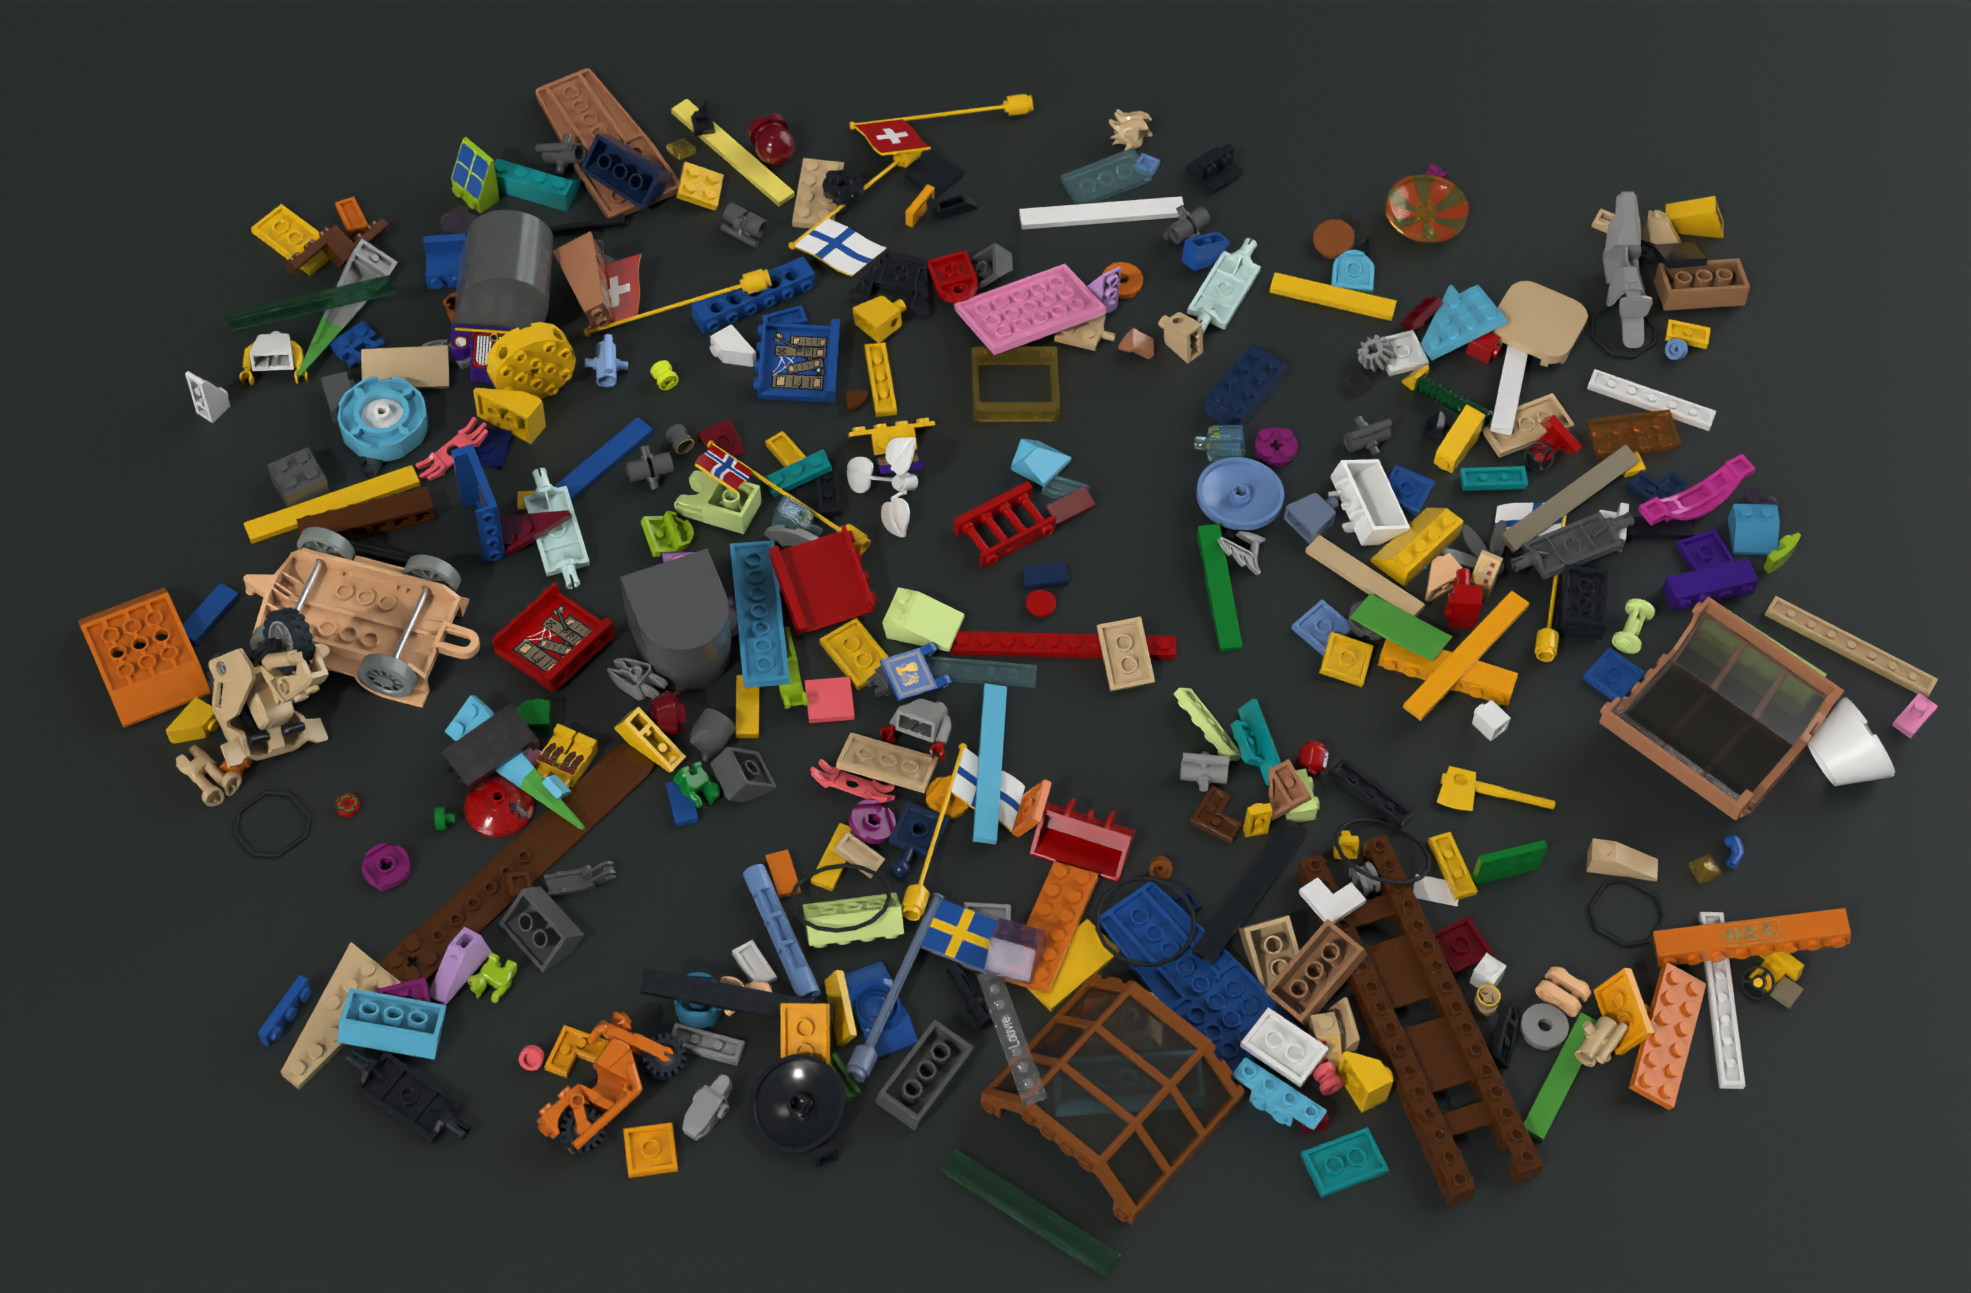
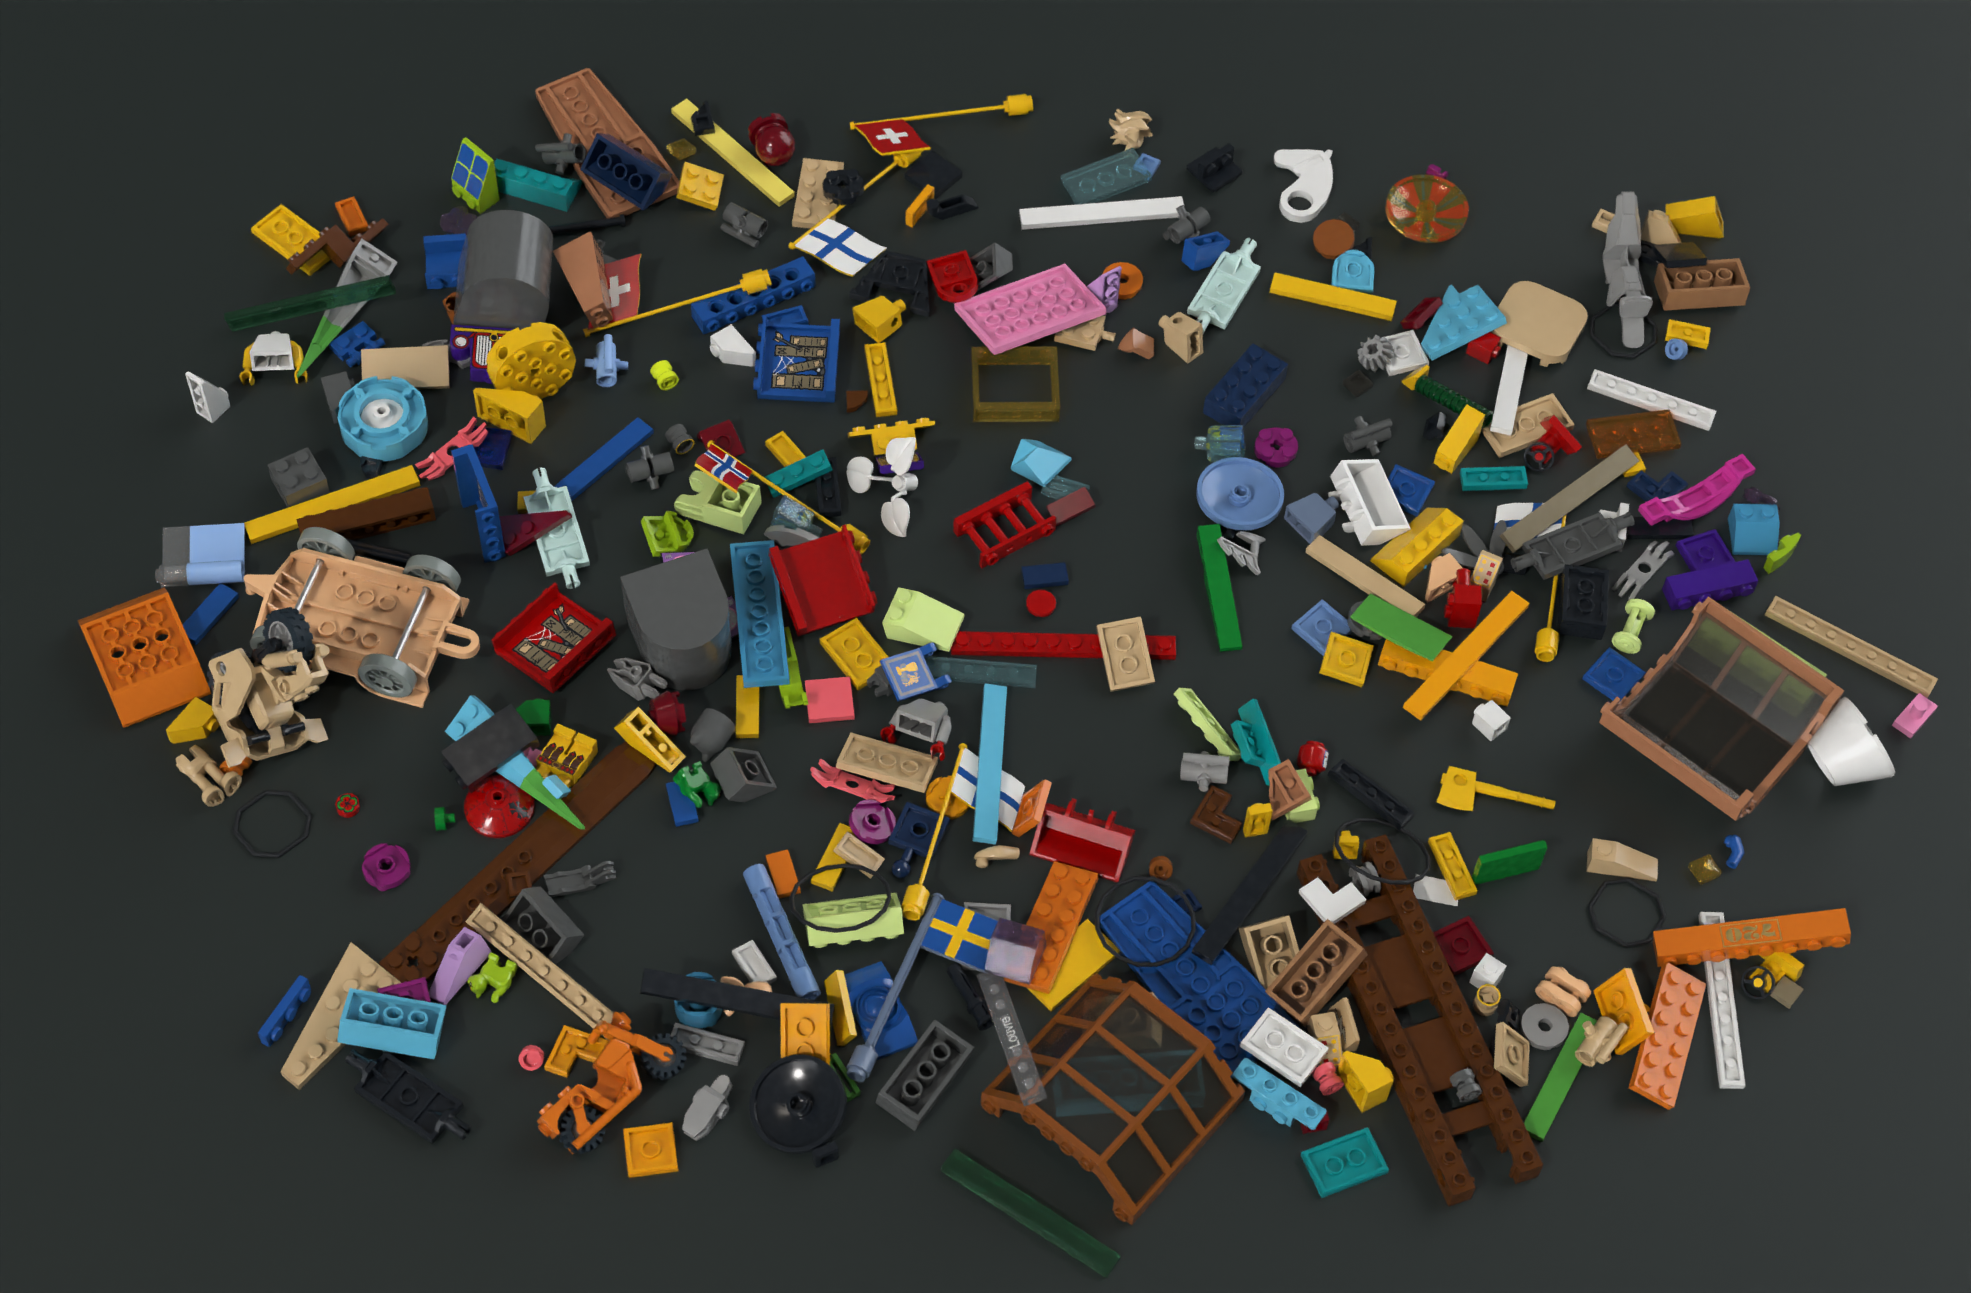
none -> light blue door [155,523,245,587]
none -> tan tile [466,903,614,1041]
none -> tan arm [974,845,1020,868]
none -> white animal [1274,149,1333,223]
none -> dark grey wheel [1450,1068,1482,1102]
none -> tan tile [1494,1022,1530,1087]
none -> light grey piece [1612,541,1675,600]

